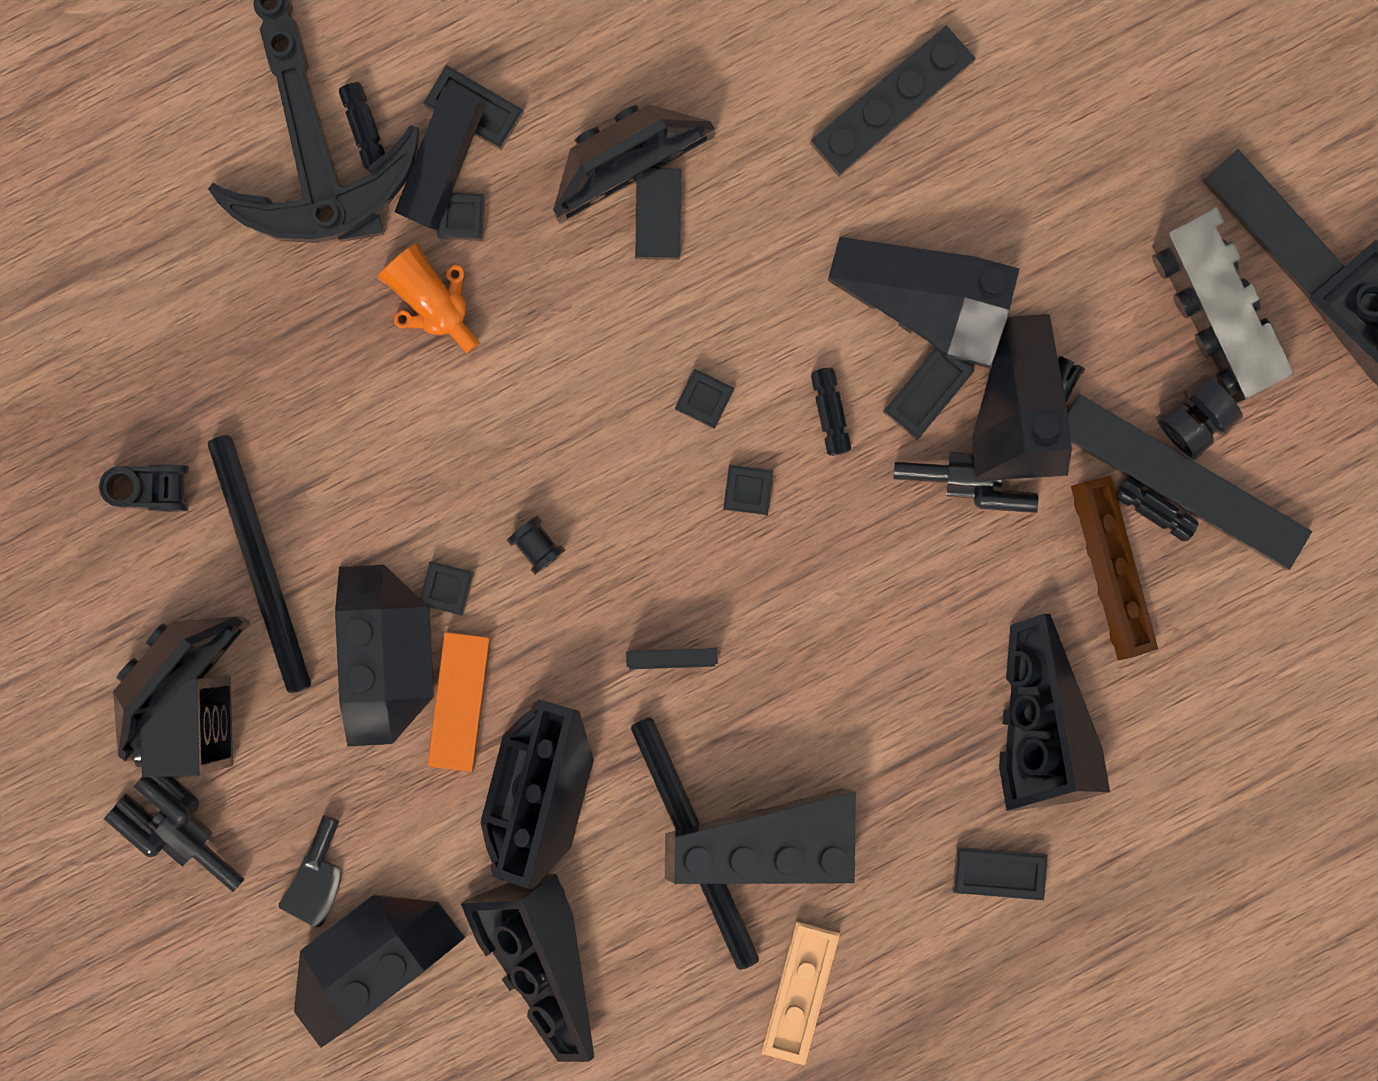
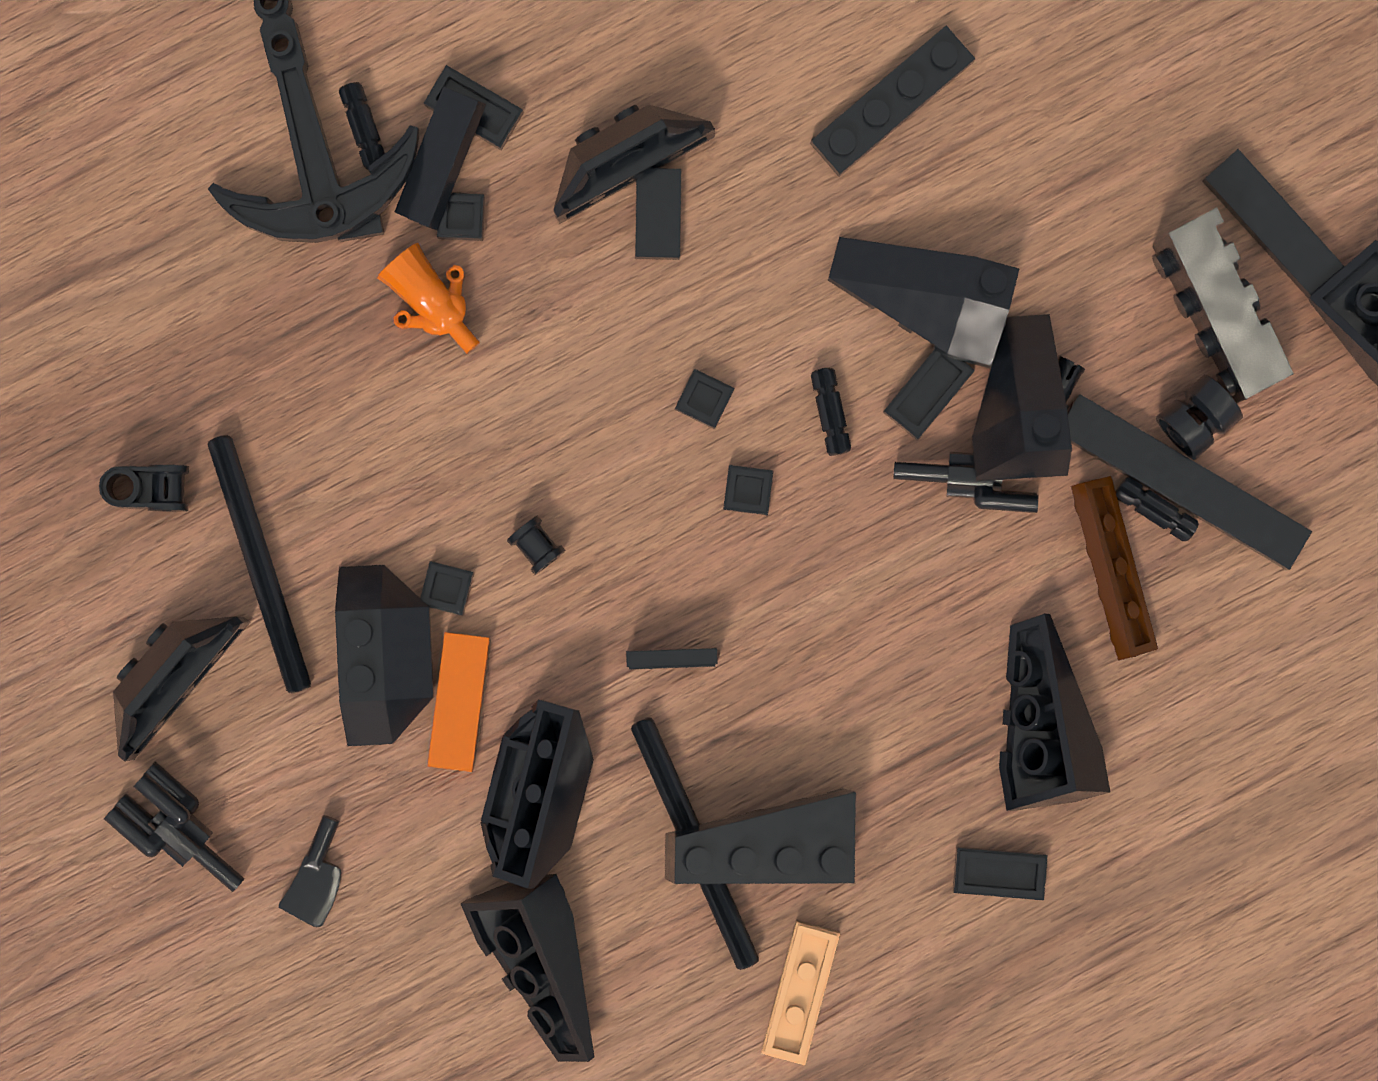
black slope [134,676,233,777] -> none
black wedge [294,895,466,1048] -> none

